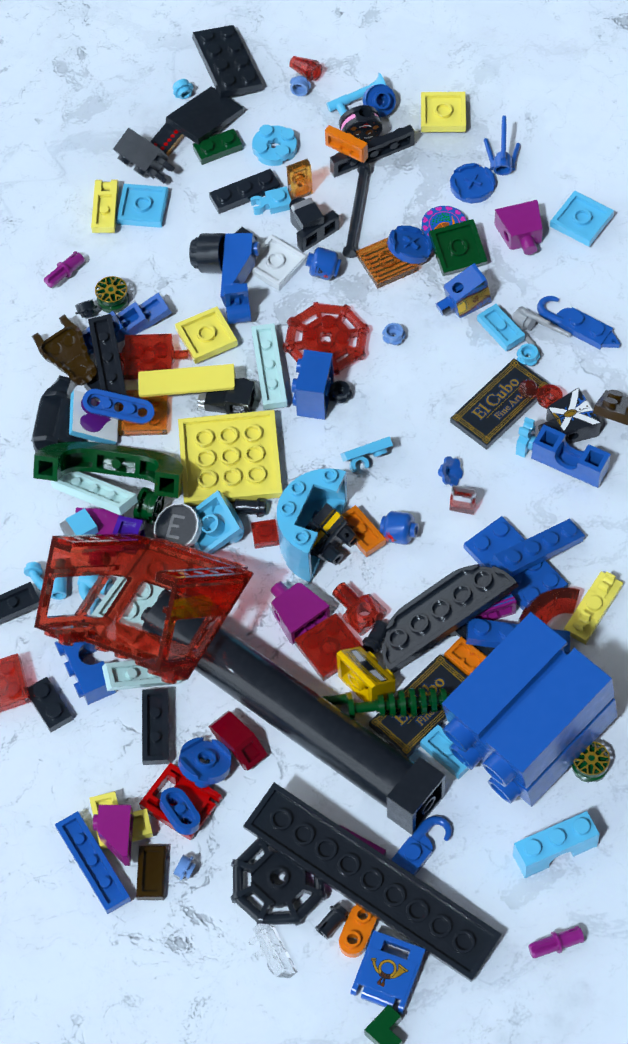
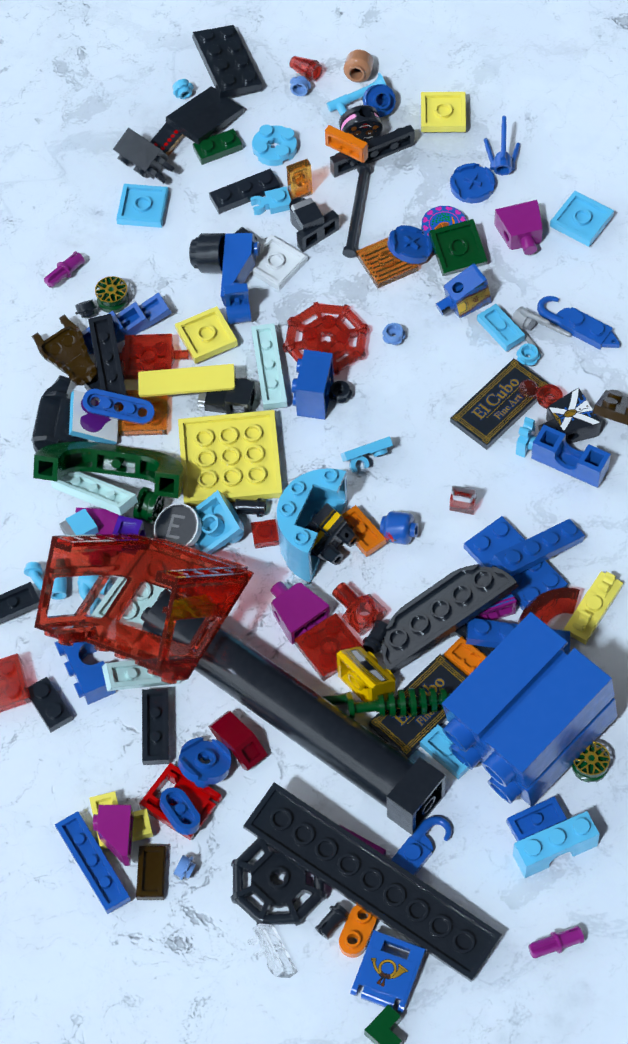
light yellow plate [91,179,119,233] -> none
blue head [305,247,341,280] -> none
blue plant [438,456,463,486] -> none
none -> nougat head [343,49,374,83]
none -> blue plate [506,796,567,842]

